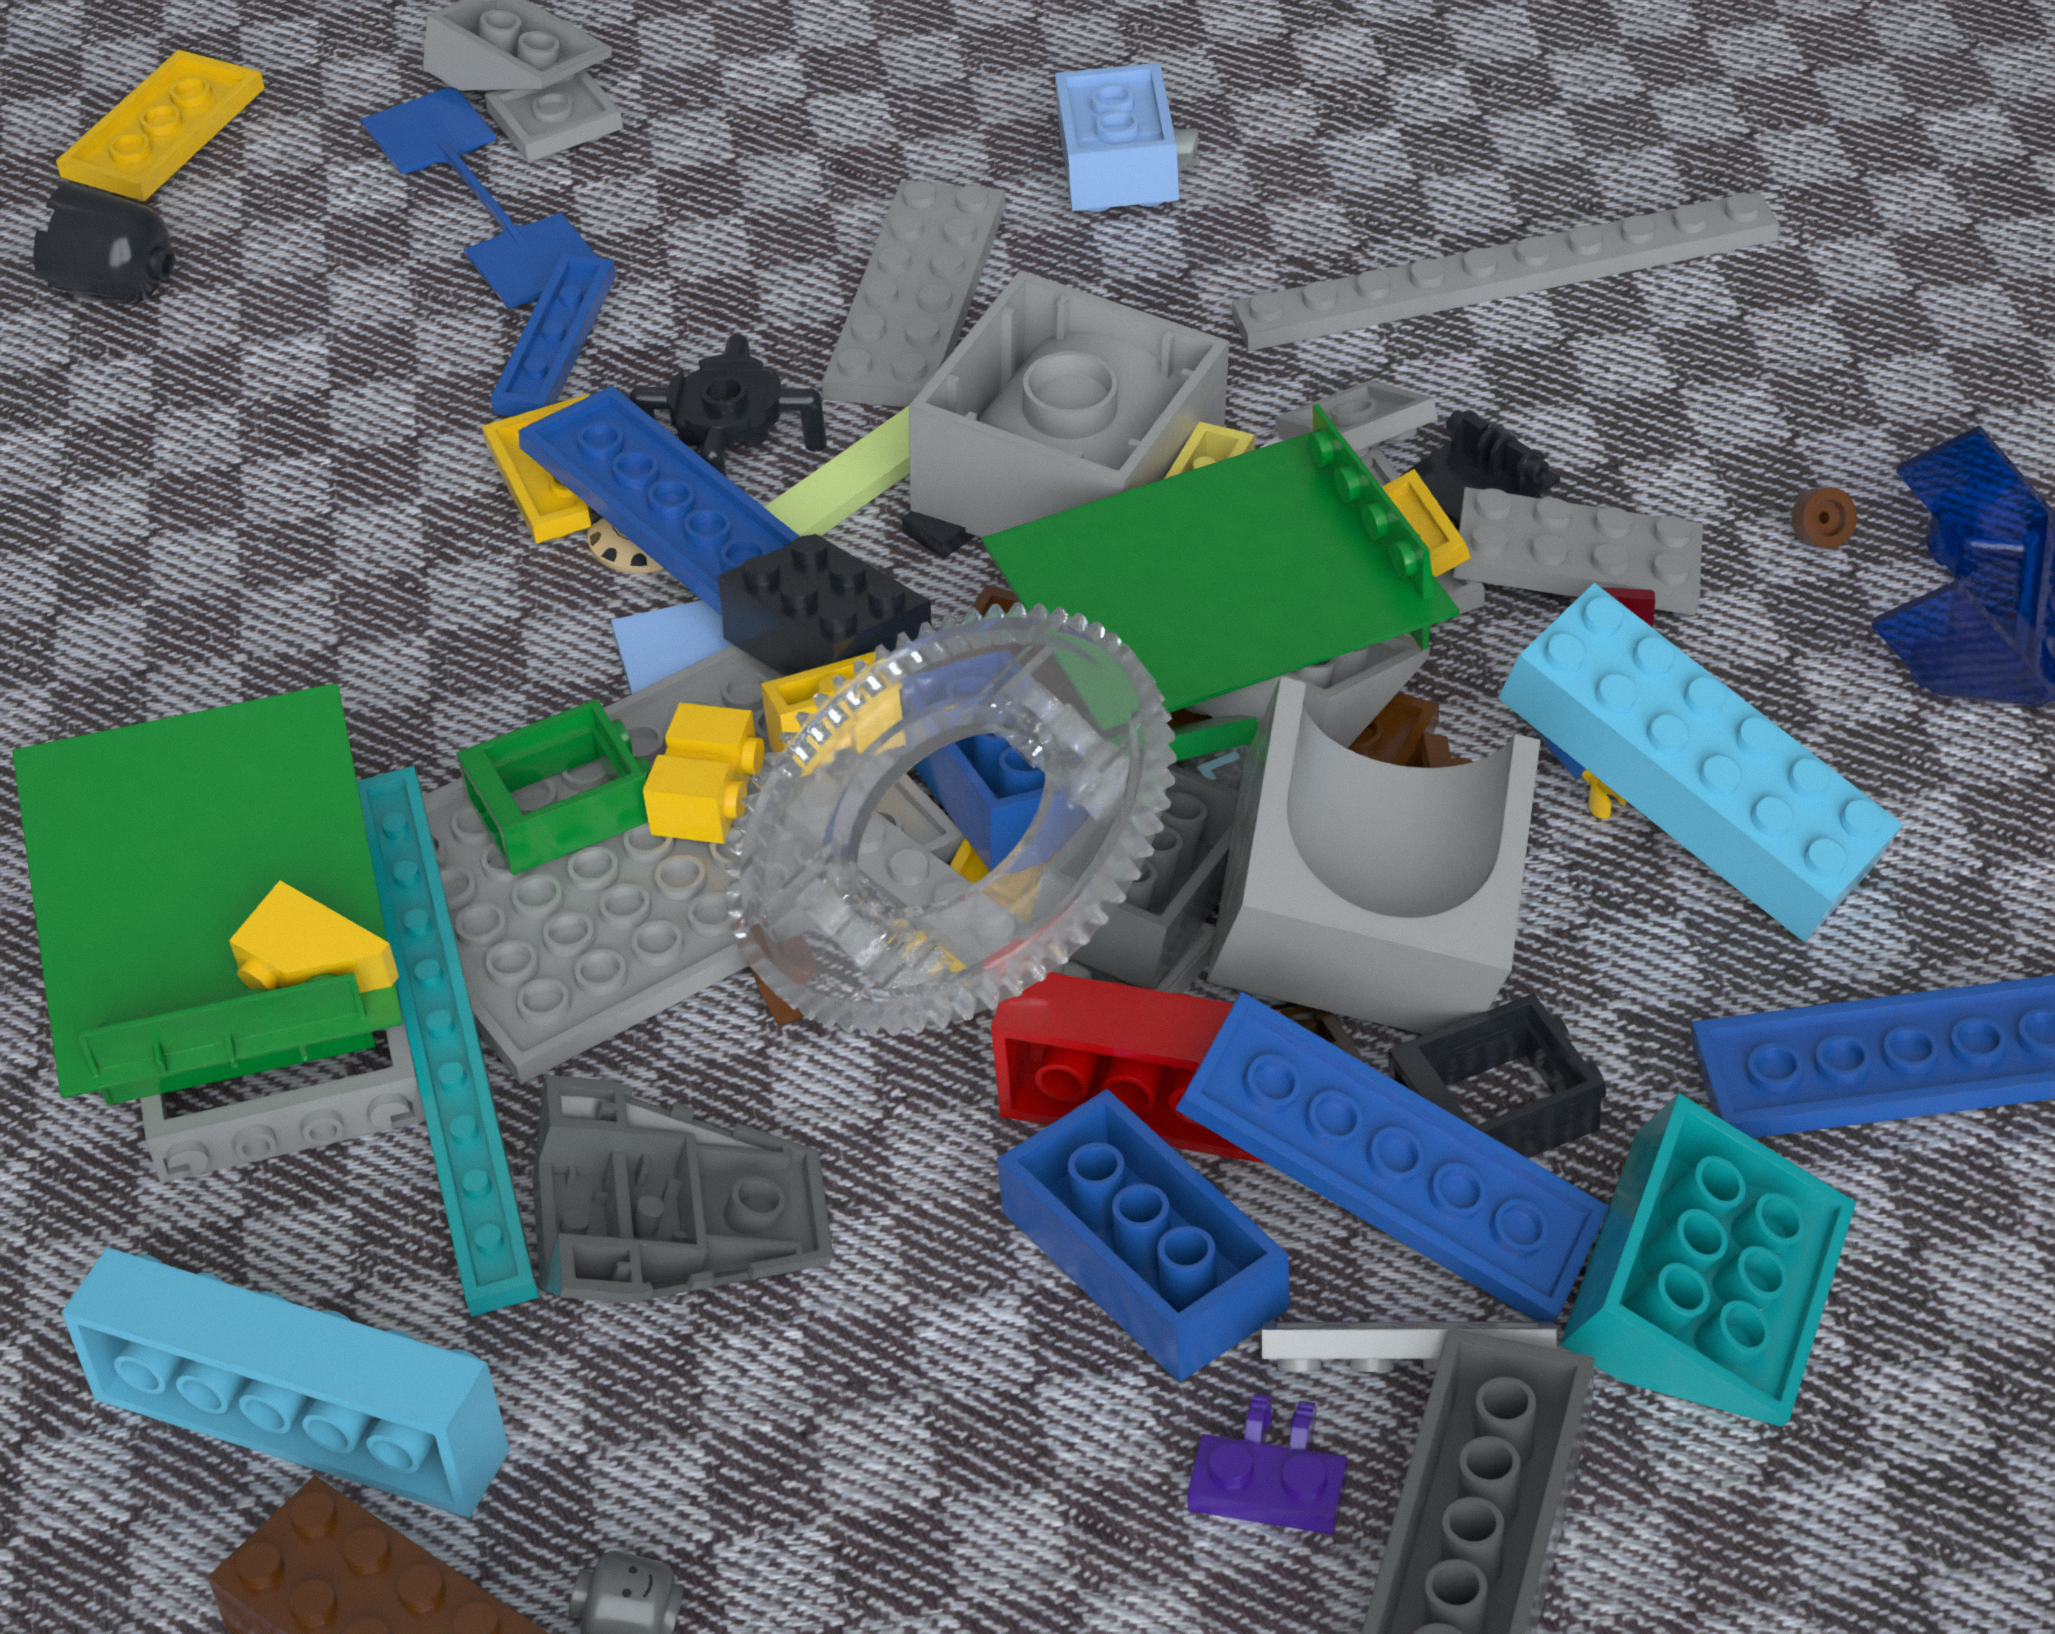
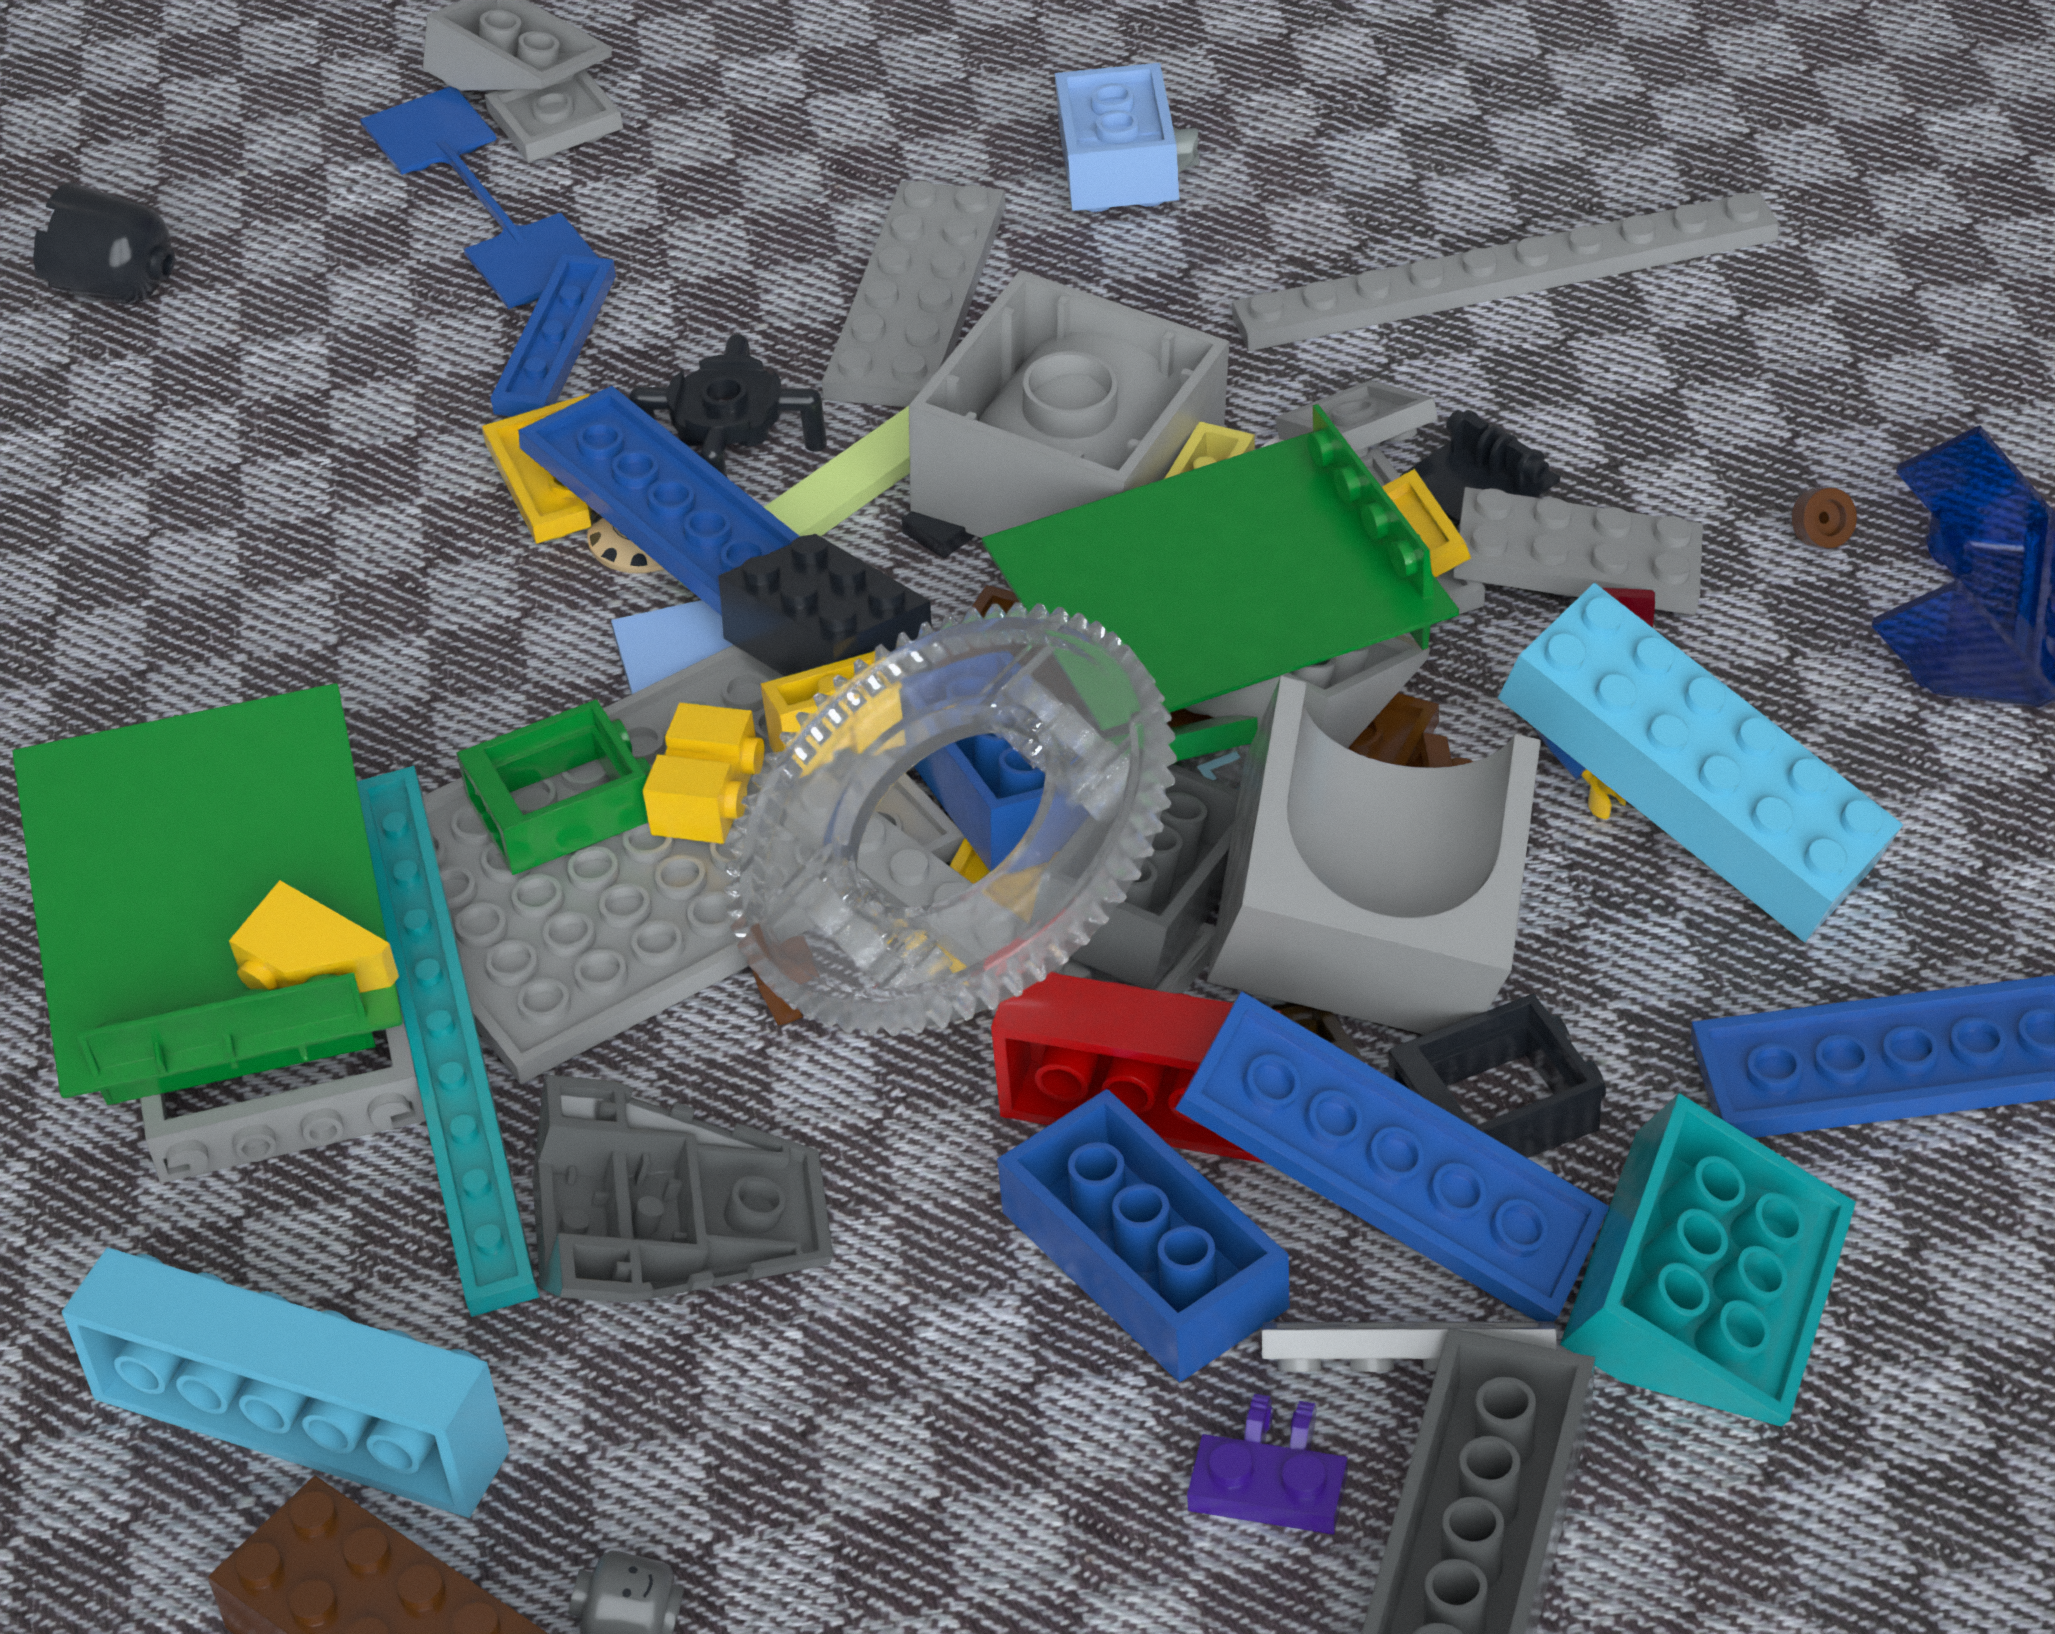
yellow plate [56,50,265,201] -> none

